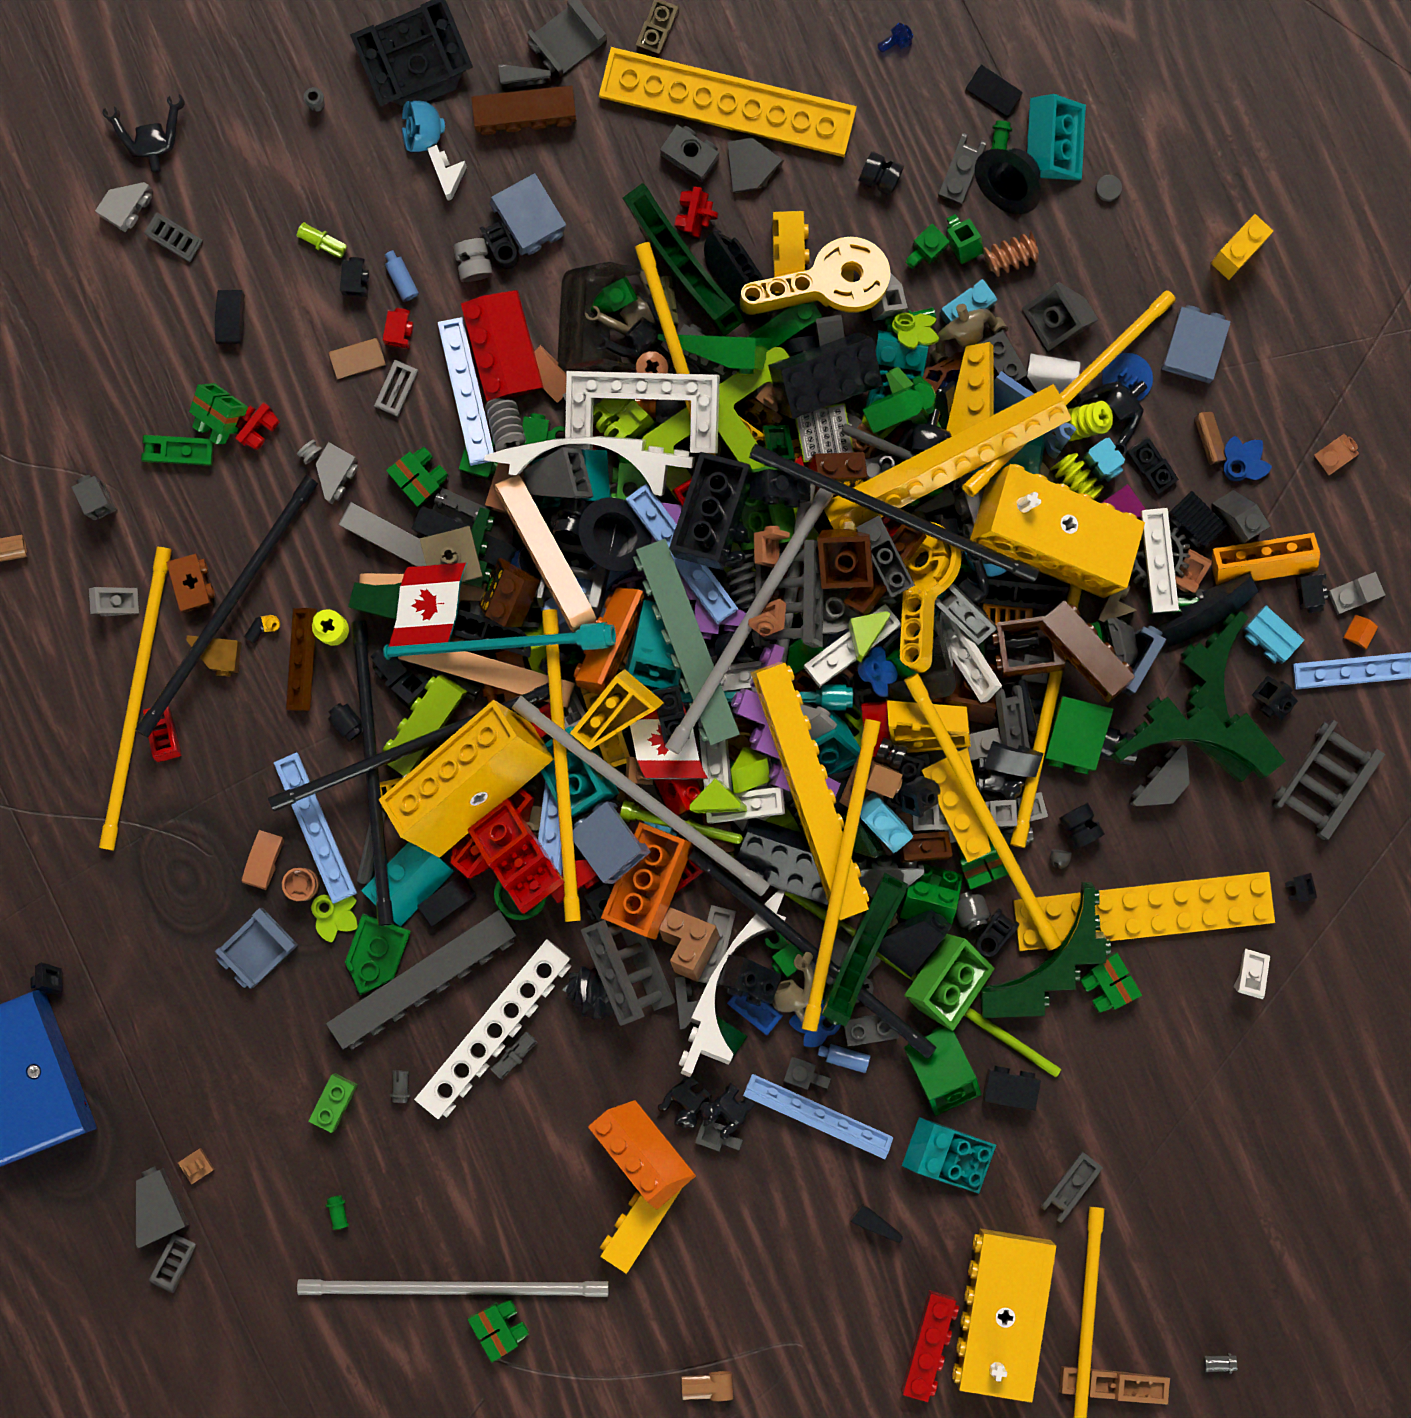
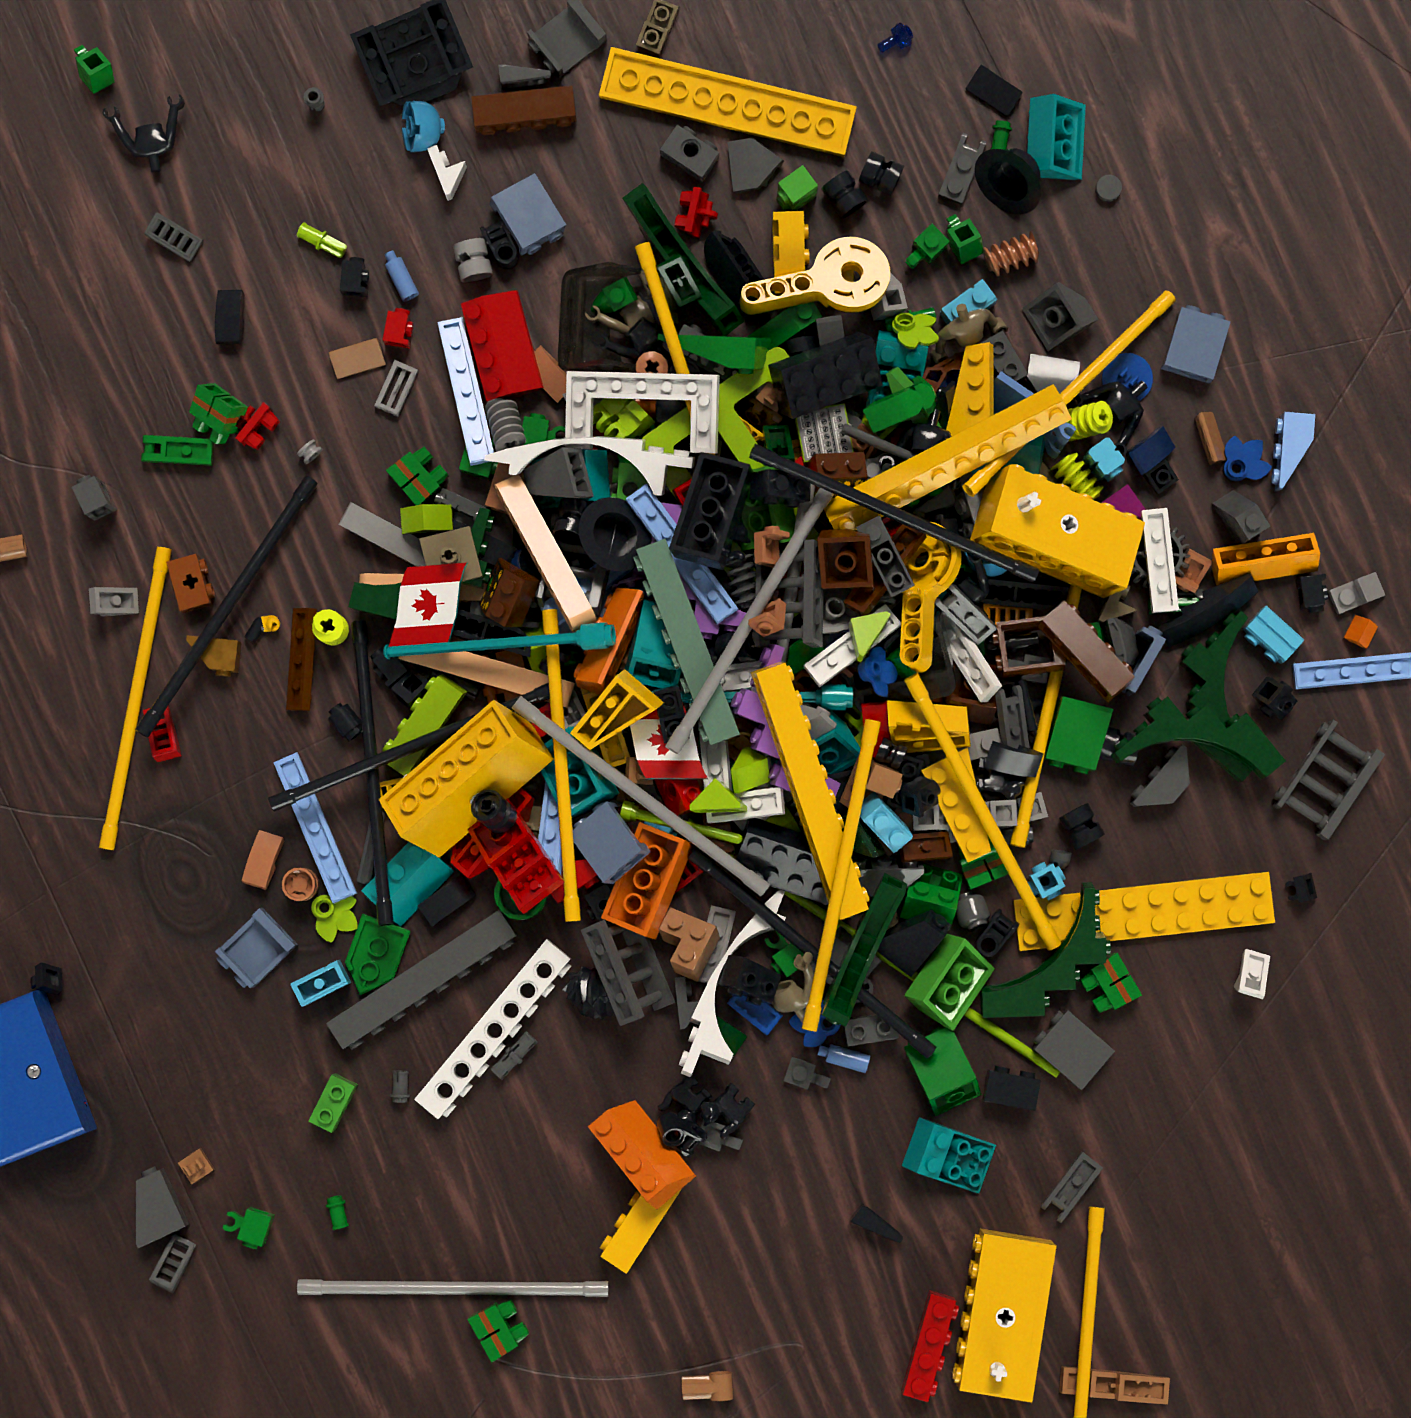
light grey slope [95,182,153,232] -> none
light grey slope [316,442,358,504] -> none
light blue tile [743,1074,893,1159] -> none
black brick [1168,491,1228,550] -> none
dark grey pin [1204,1353,1237,1374] -> none
yellow brick [1211,214,1273,280] -> none
nougat bracket [1314,434,1359,475] -> none
none -> green brick [74,45,115,94]
none -> green brick [223,1207,275,1249]
none -> medium azure brick [291,960,351,1007]
none -> lime slope [400,504,454,534]
none -> black wheel [471,789,517,834]
none -> dark green slope [657,254,702,307]
none -> black piece [657,1113,708,1157]
none -> bright green brick [776,165,818,211]
none -> black wheel [821,170,868,219]
none -> medium azure brick [1028,862,1066,901]
none -> dark grey panel [1032,1009,1115,1090]
none -> dark blue slope [1129,426,1176,475]
none -> light blue slope [1271,412,1315,491]

